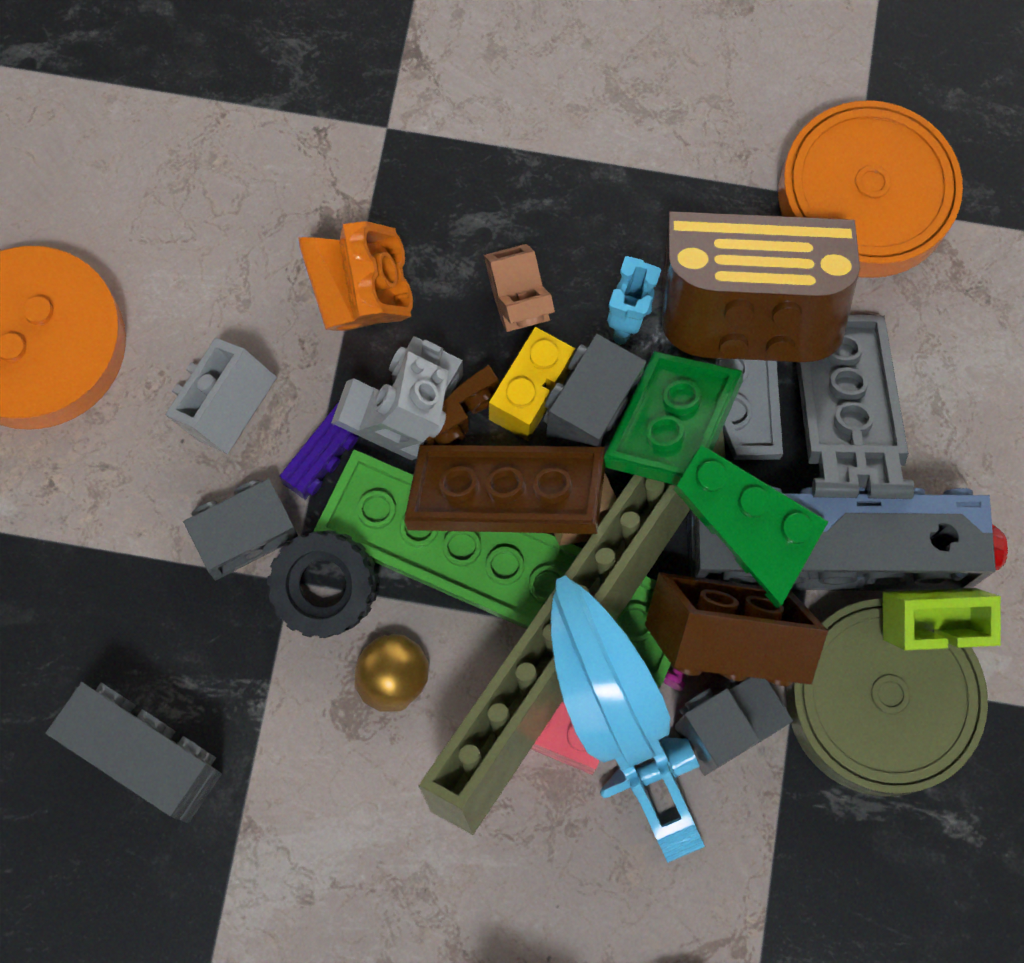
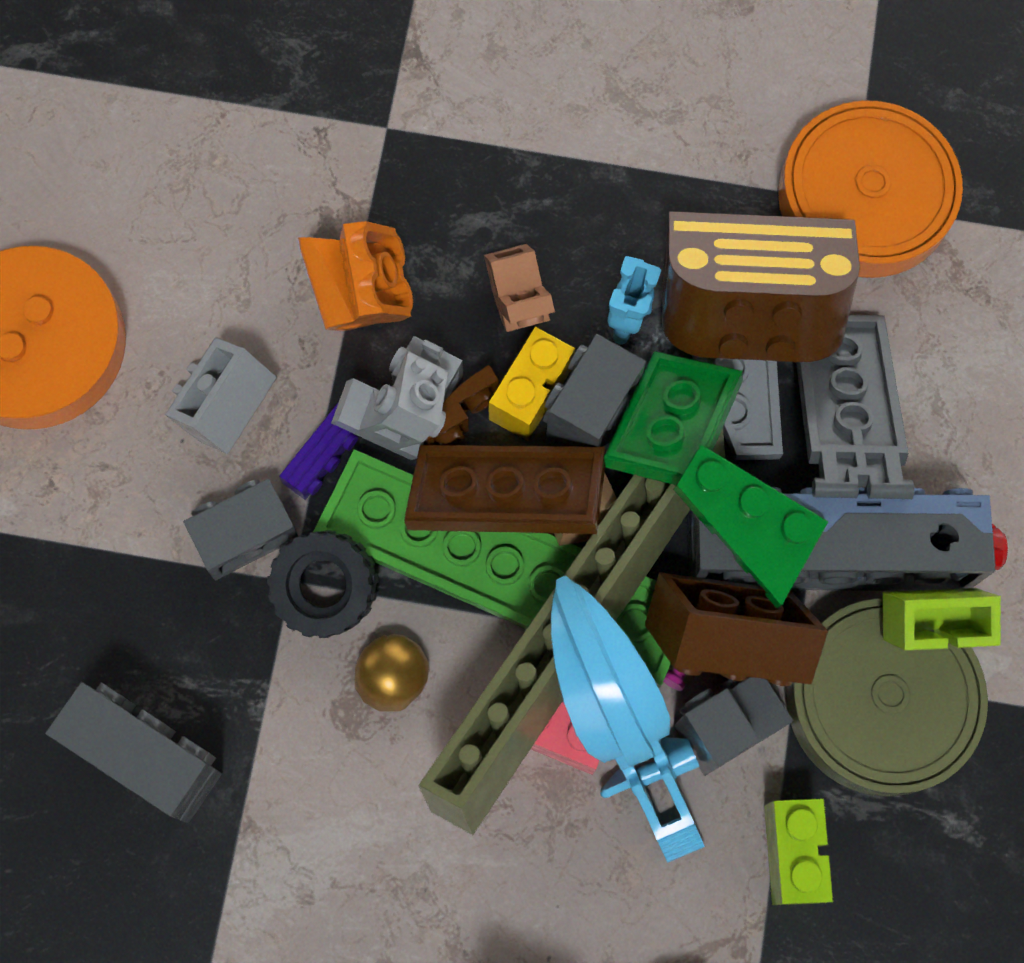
none -> lime piece [764,799,833,905]

